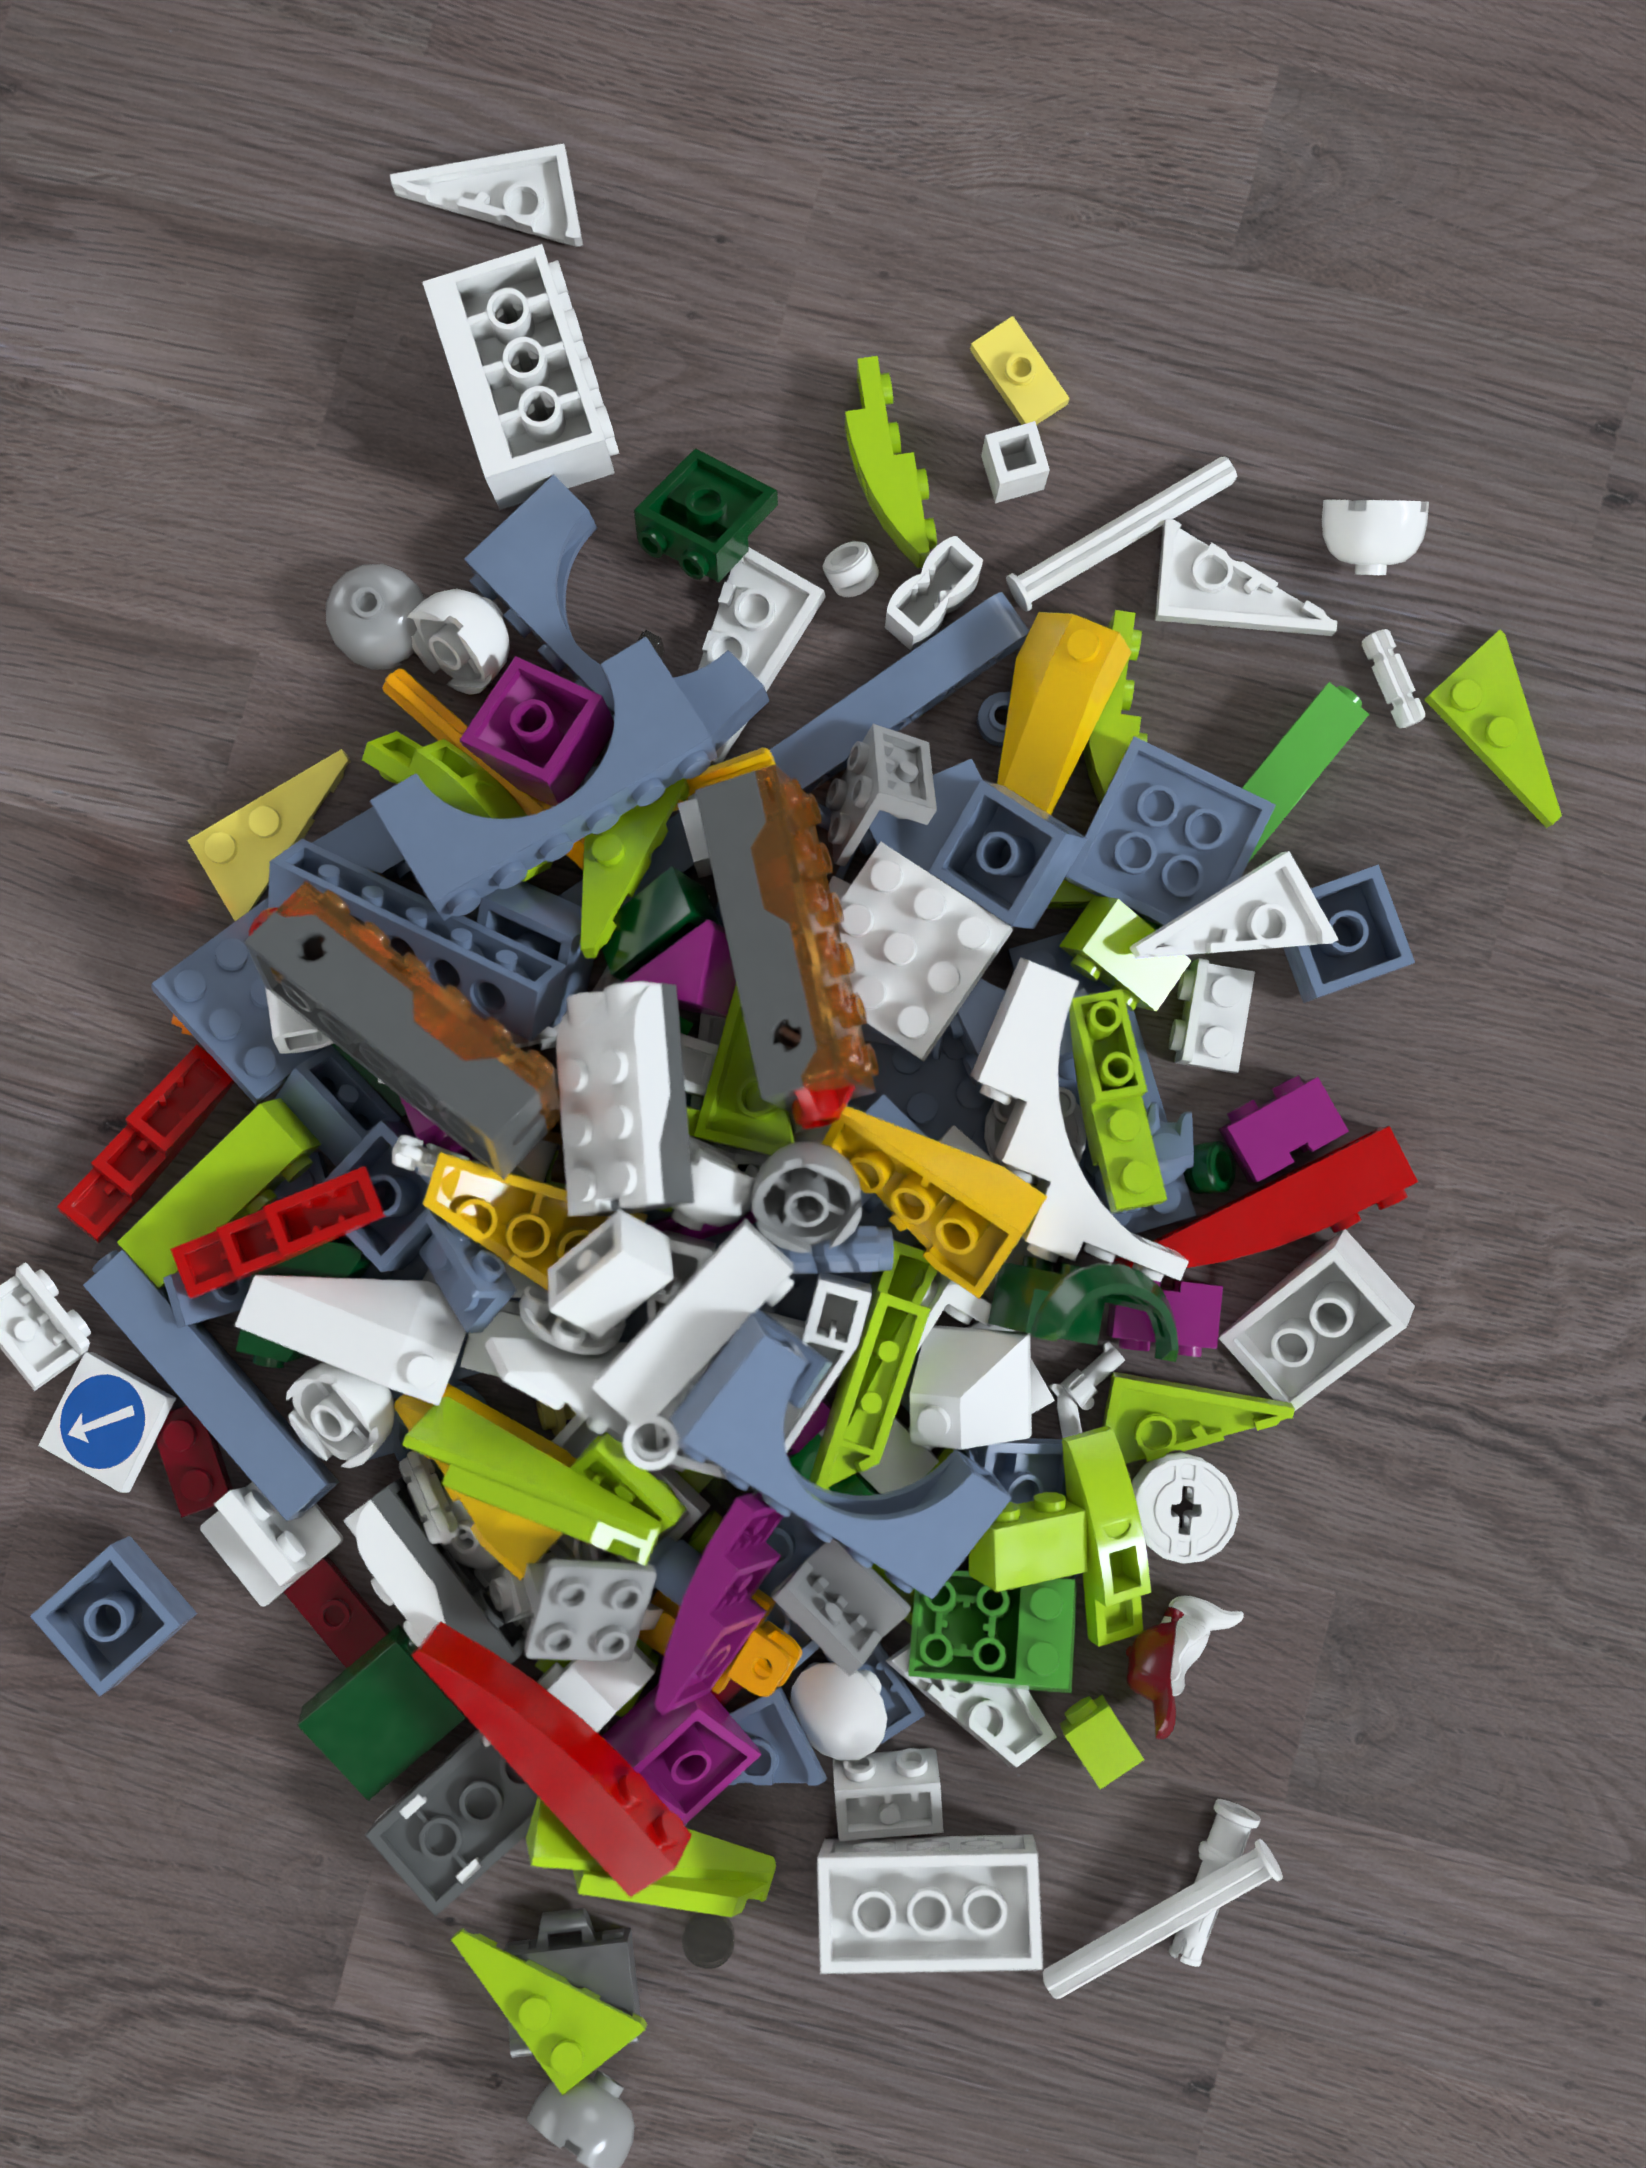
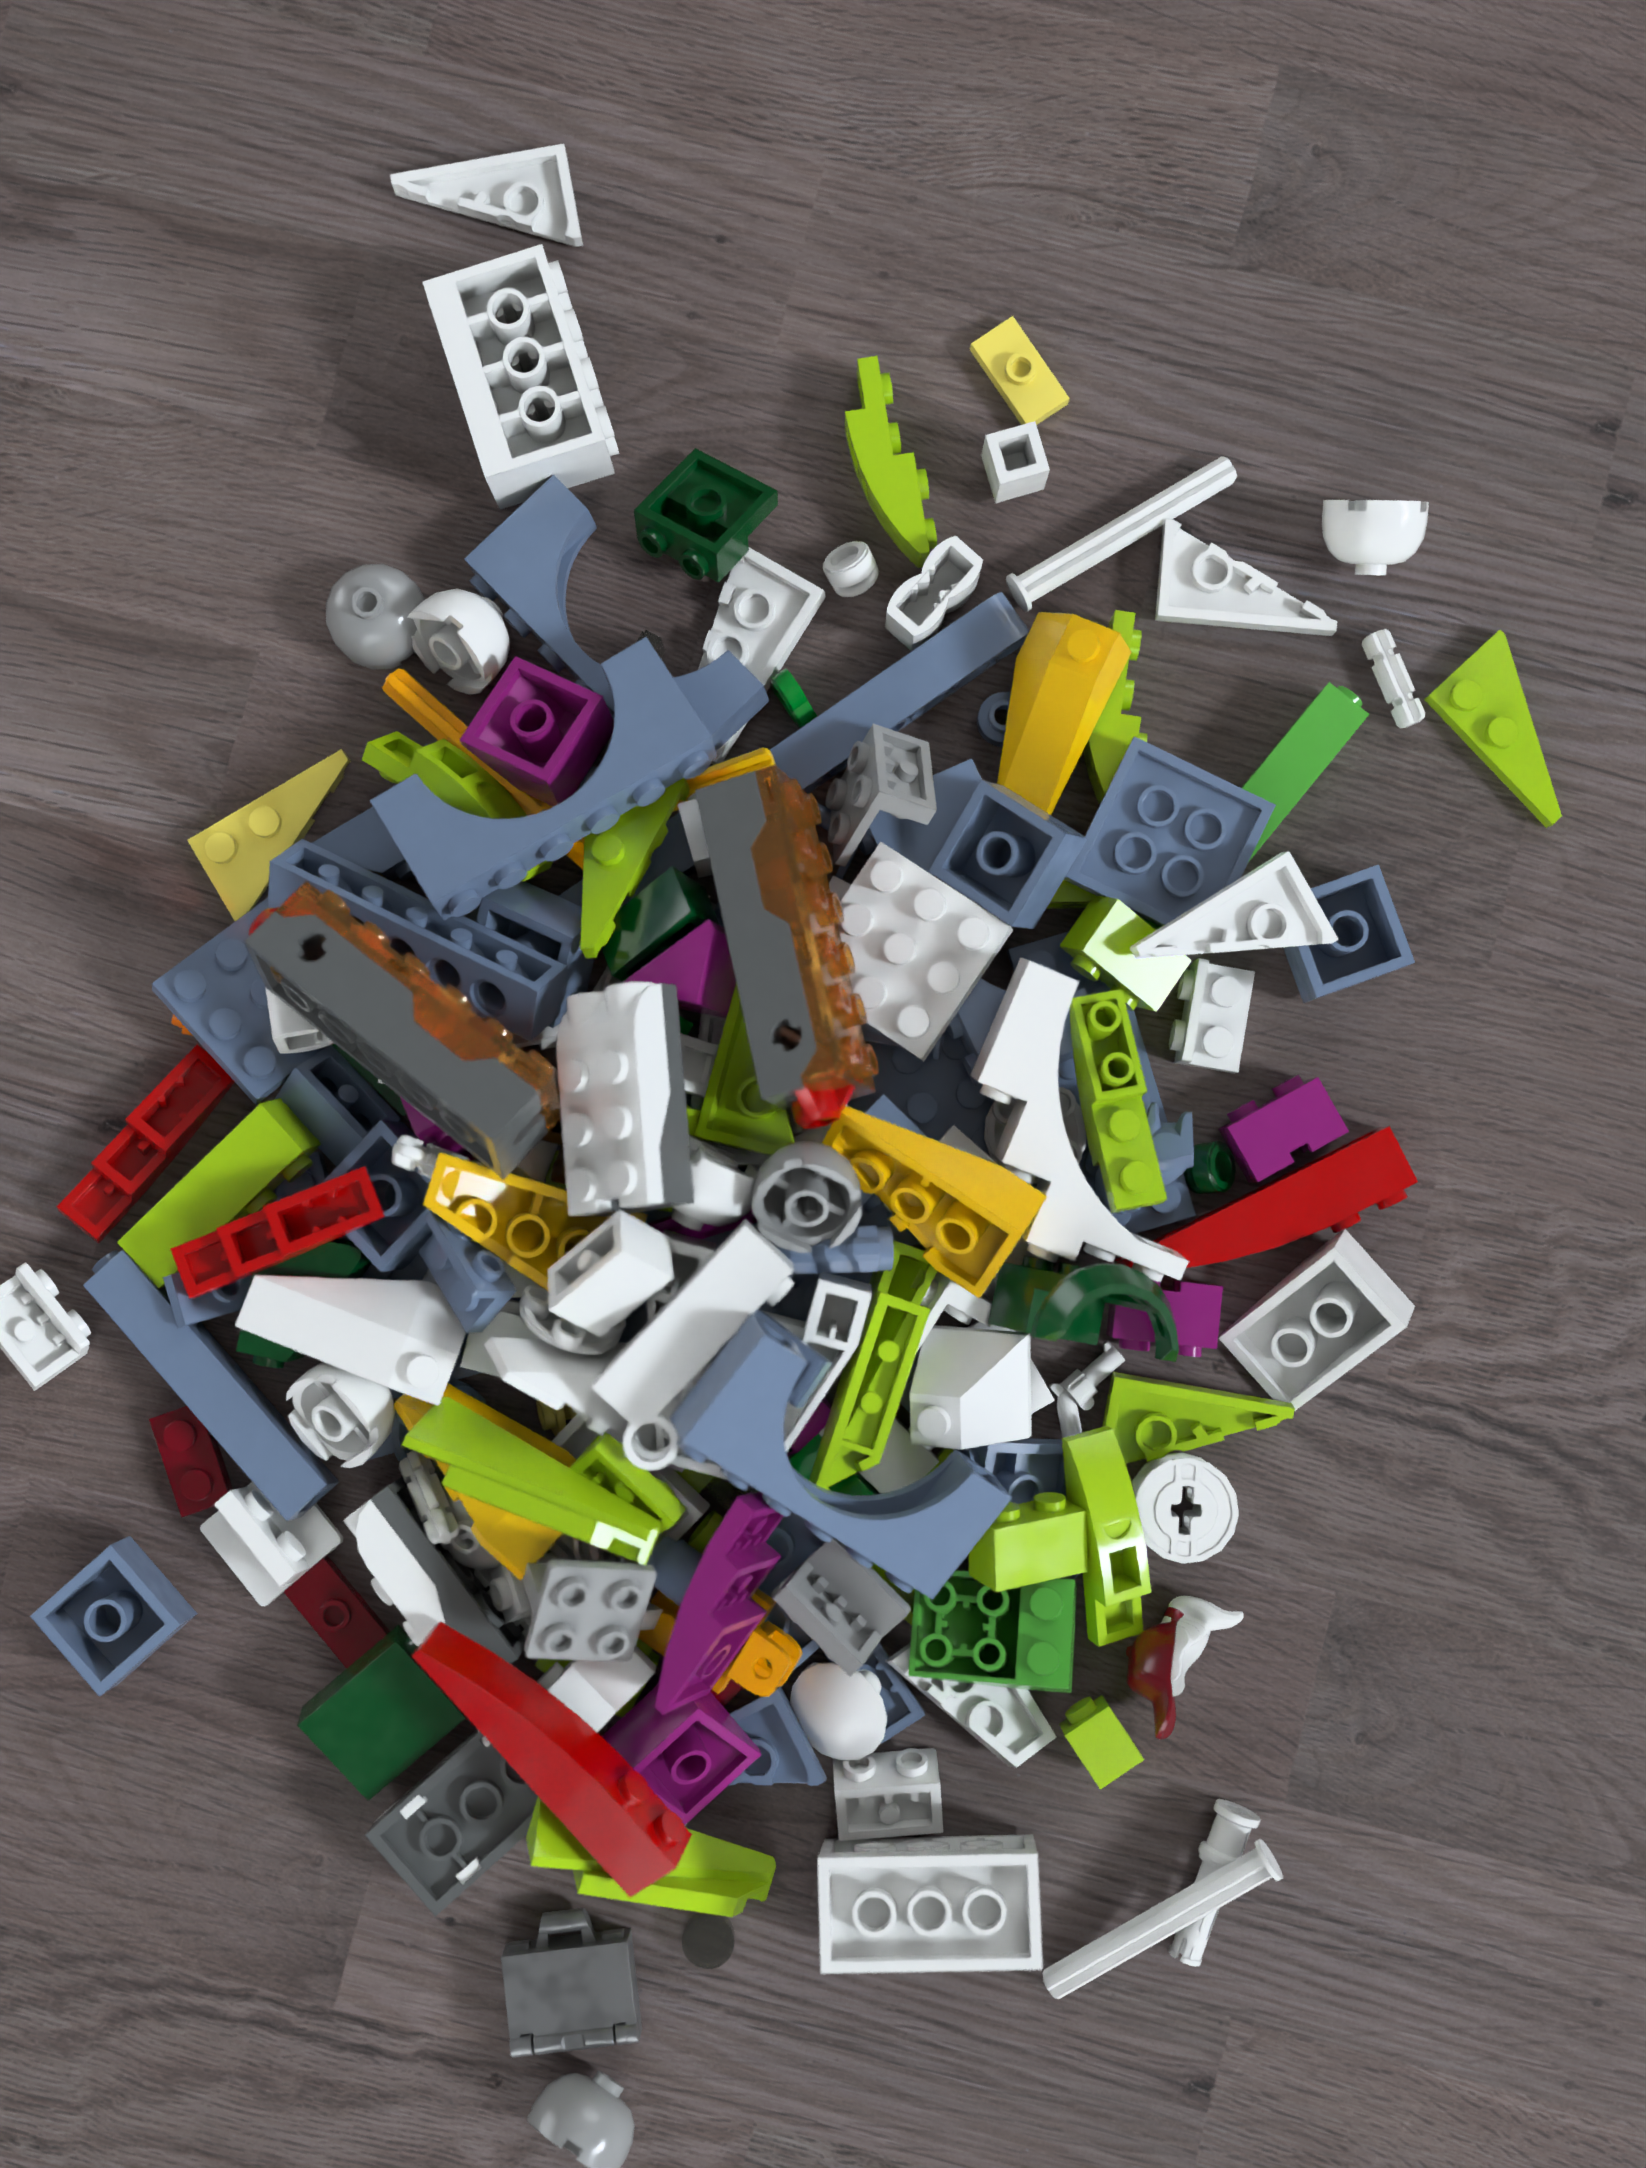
tile [38,1352,176,1493] -> none
lime wing [451,1928,647,2095] -> none
none -> green tile [770,668,818,729]

